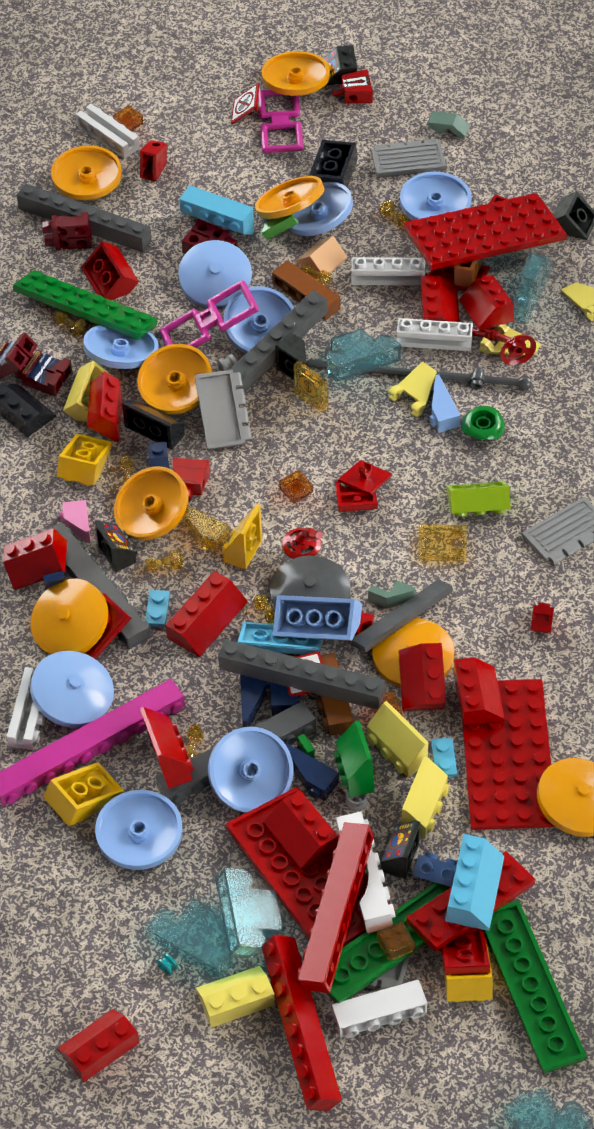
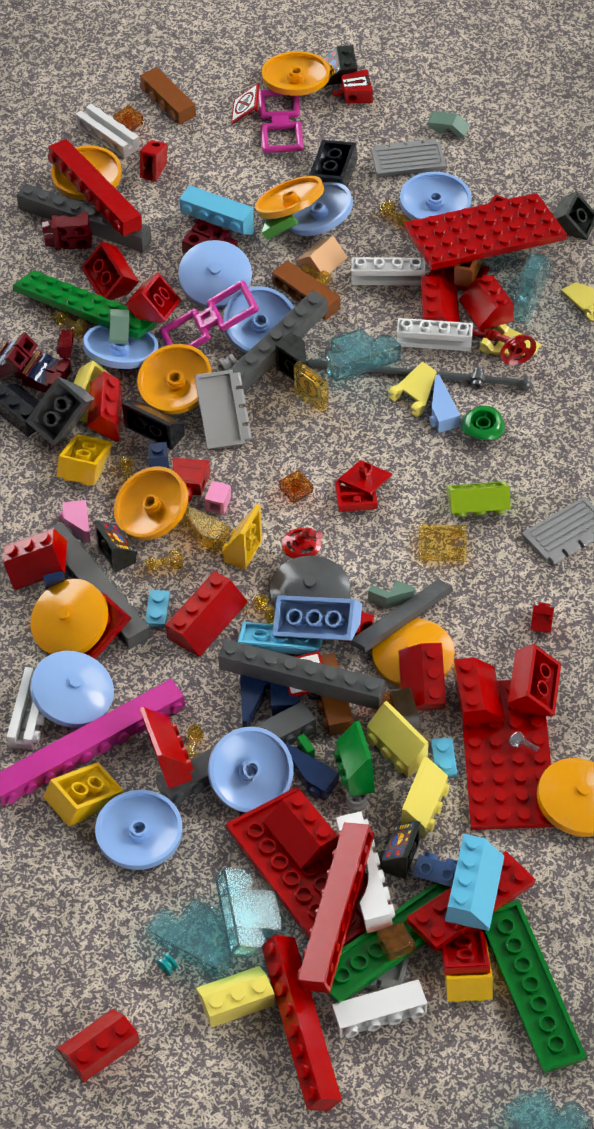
none -> dark grey slope [26,377,95,446]
none -> red brick [47,139,142,237]
none -> dark red piece [56,330,74,358]
none -> sand green slope [109,309,129,345]
none -> red slope [126,272,181,324]
none -> dark orange brick [140,67,196,125]
none -> bright pink brick [205,481,231,515]
none -> dark brown slope [389,687,421,731]
none -> red slope [508,644,561,717]
none -> clear light blue hand [509,732,540,752]

